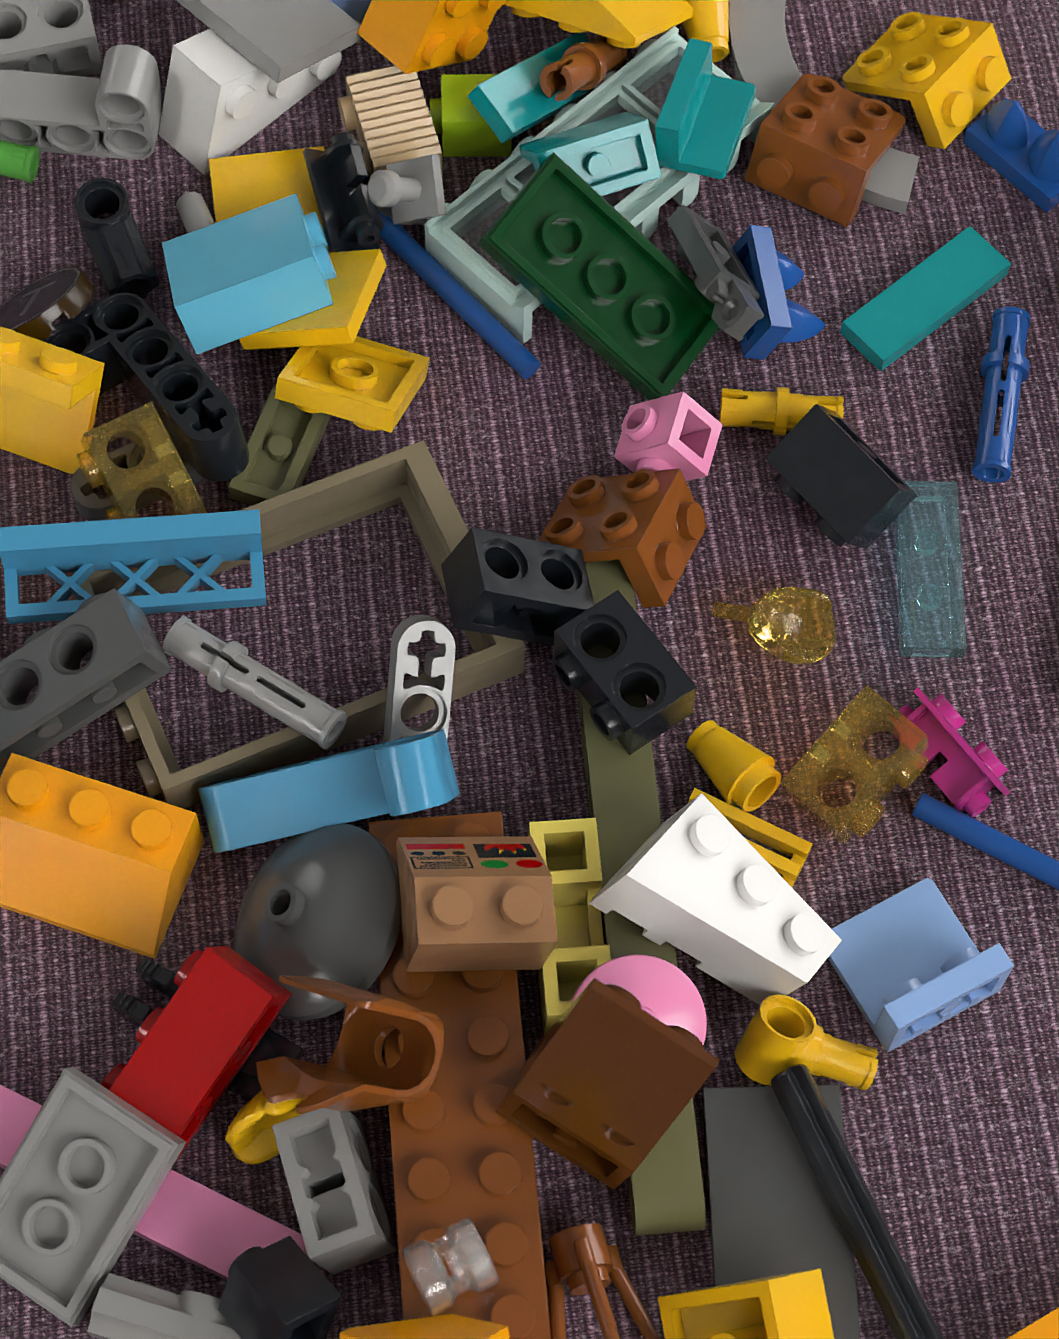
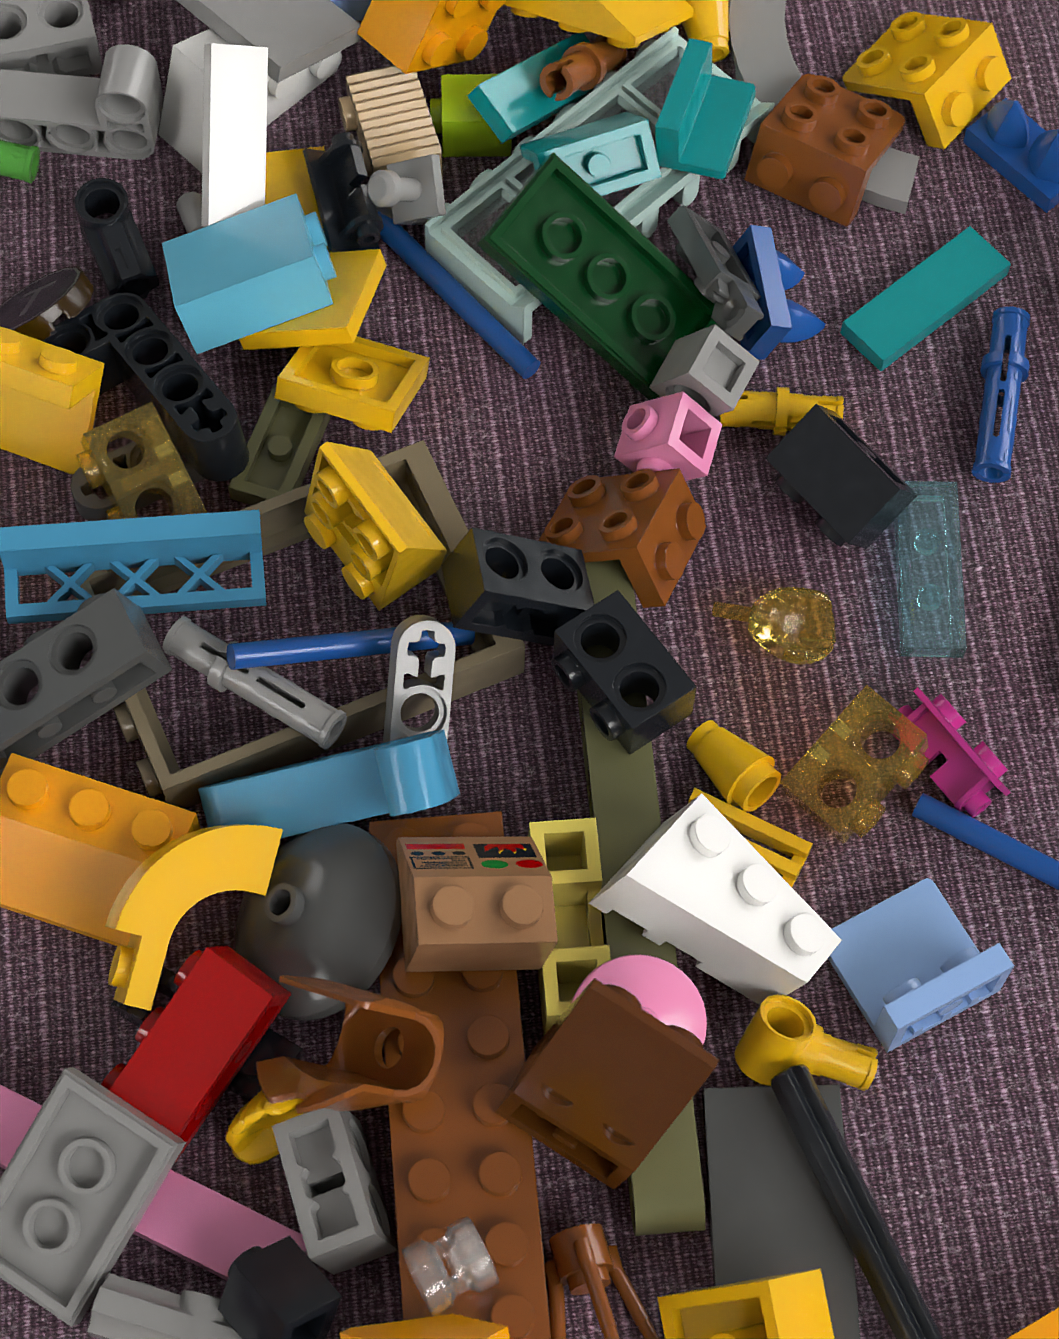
none -> yellow arch [105,824,283,1011]
none -> white tile [201,43,268,227]
none -> blue bar [226,621,475,670]
none -> yellow slope [304,442,447,611]
none -> light grey brick [649,324,760,417]

